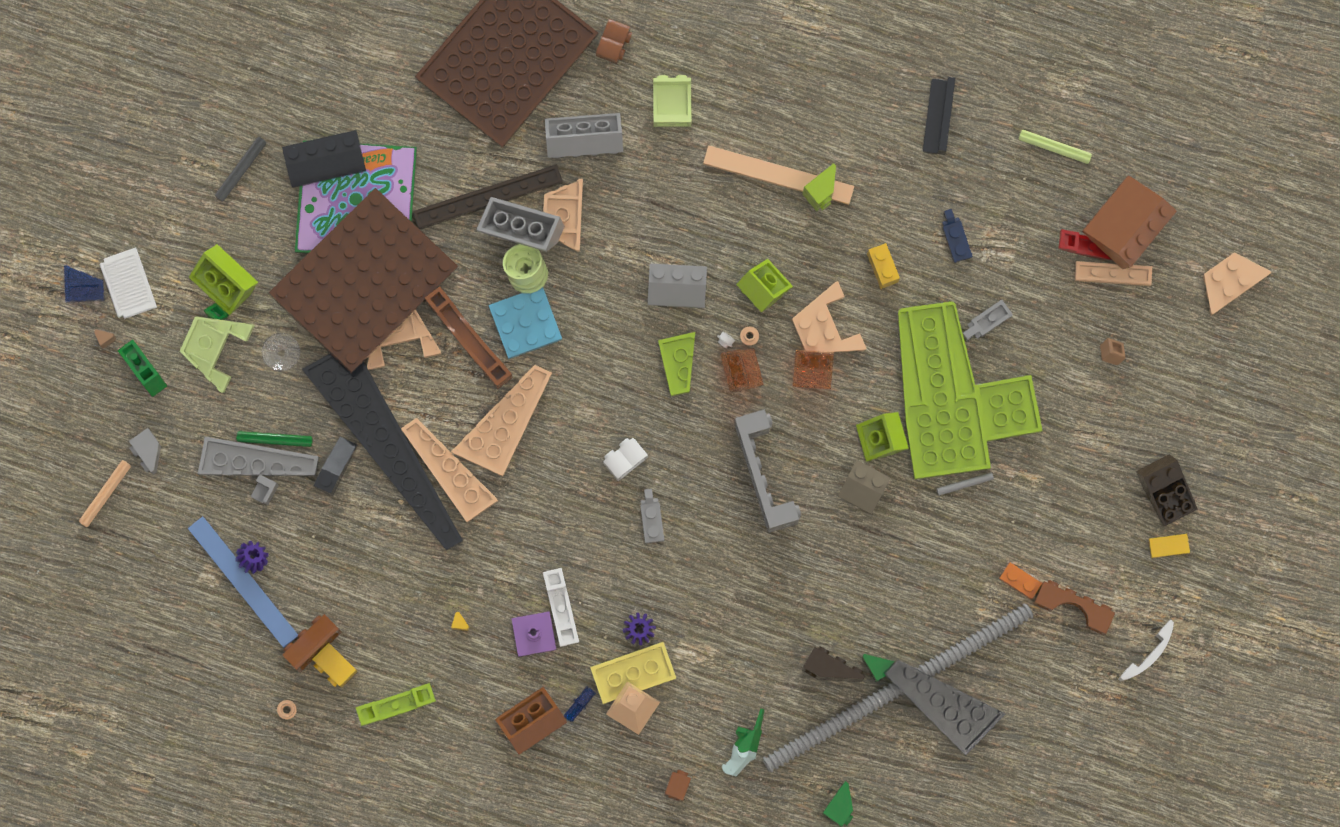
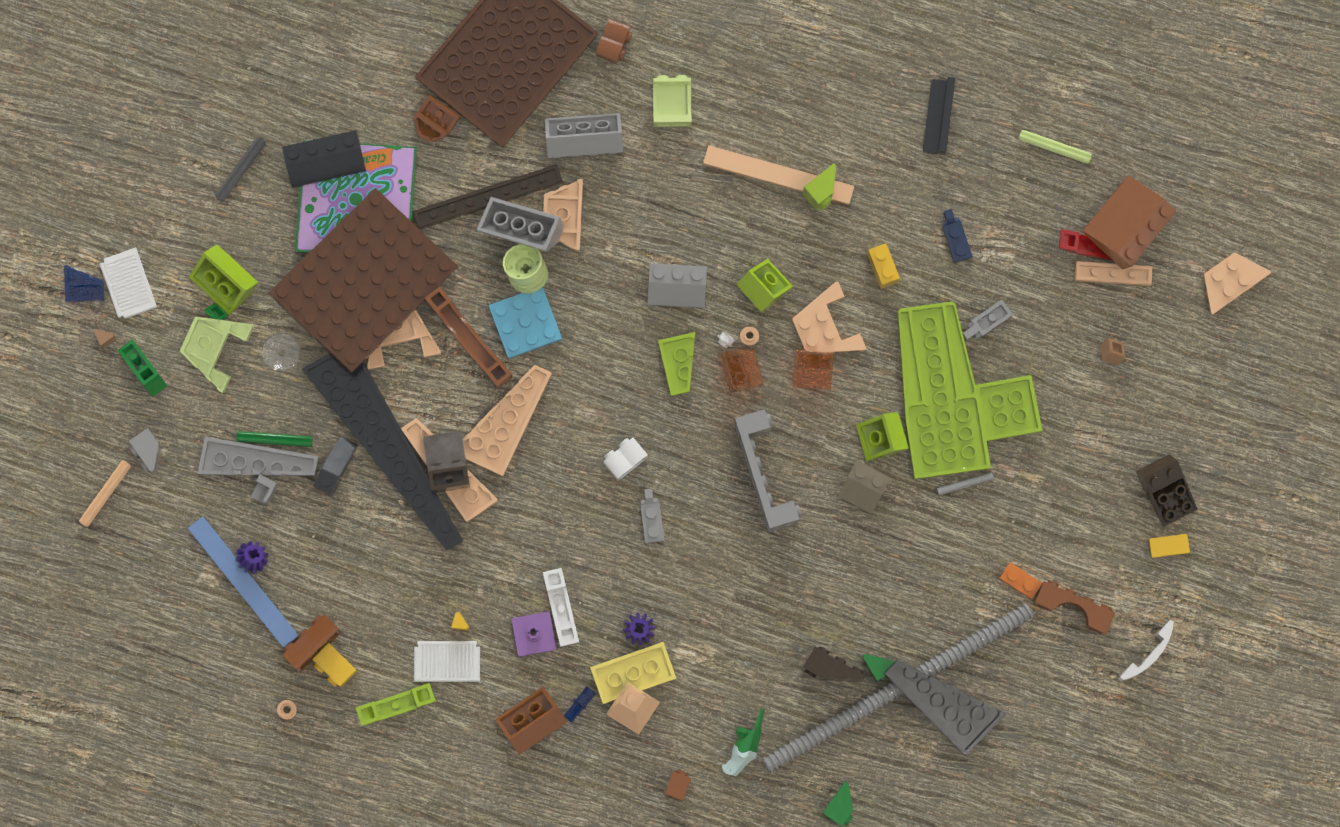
none -> dark orange slope [413,95,461,141]
none -> white window [414,641,480,682]
none -> slope [423,431,470,494]

